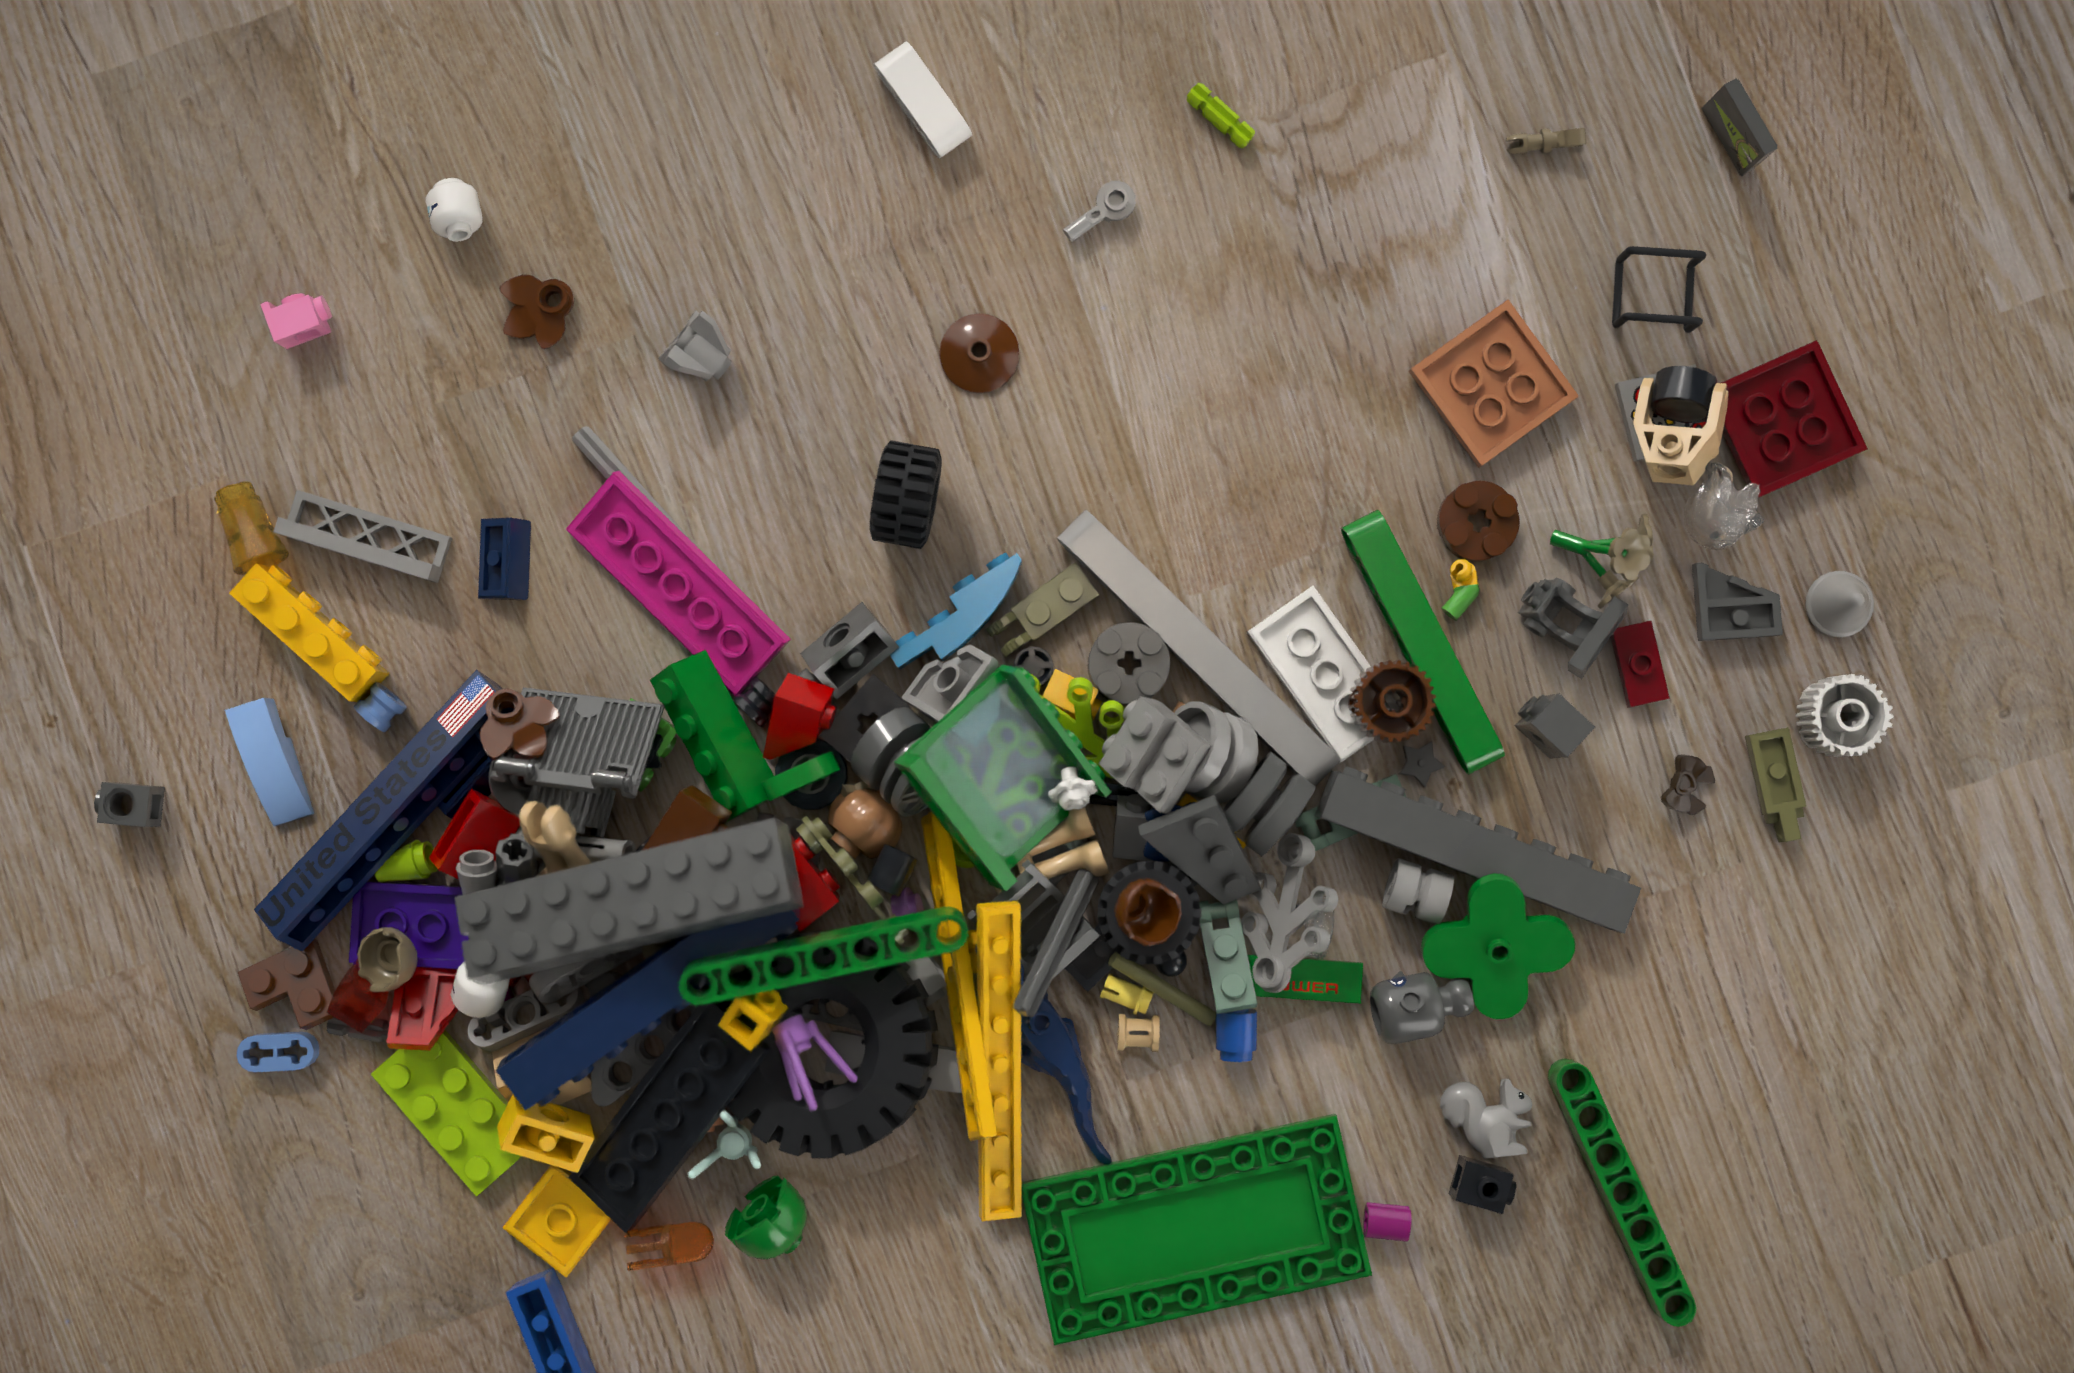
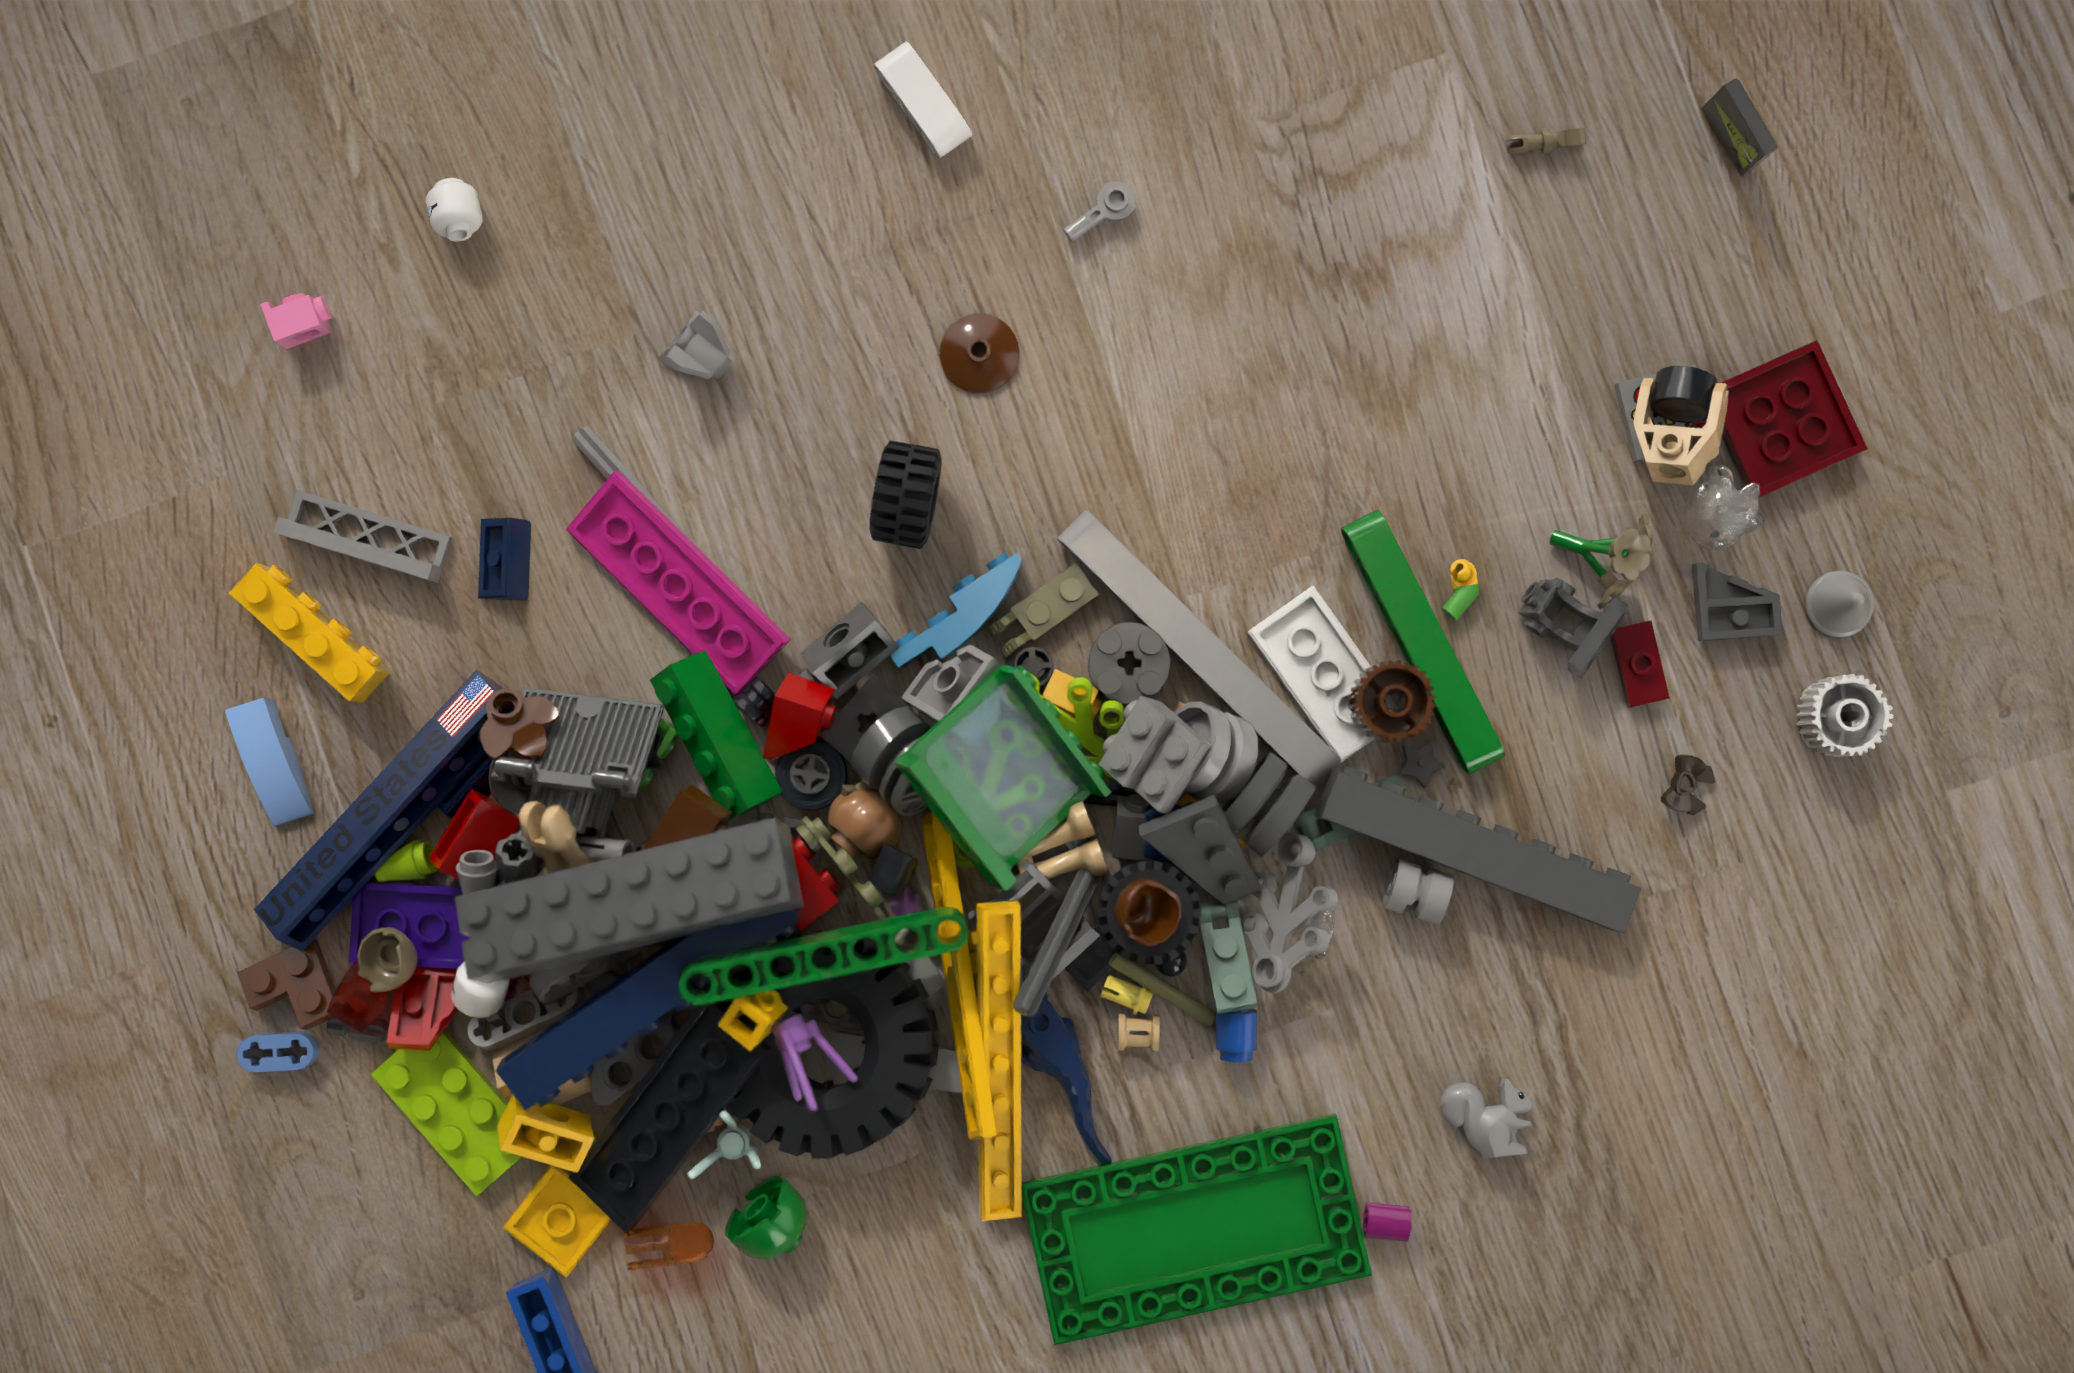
dark grey brick [94,782,165,827] -> none
clear yellow plant [214,482,289,575] -> none
medium blue wheel [354,682,407,732] -> none
reddish brown plate [499,274,574,350] -> none
green beam [761,751,840,802] -> none
white plant [1048,767,1098,811] -> none
lime axle [1186,83,1255,149] -> none
green tile [1247,954,1363,1004] -> none
dark grey piece [1370,971,1474,1044] -> none
nougat plate [1408,299,1579,468] -> none
green plant [1421,874,1575,1019] -> none
reddish brown plate [1437,481,1520,562] -> none
black brick [1448,1155,1516,1214] -> none
dark grey brick [1515,693,1595,759] -> none
green beam [1548,1058,1697,1327] -> none
black piece [1612,246,1706,333] -> none
olive hinge [1745,727,1807,842] -> none

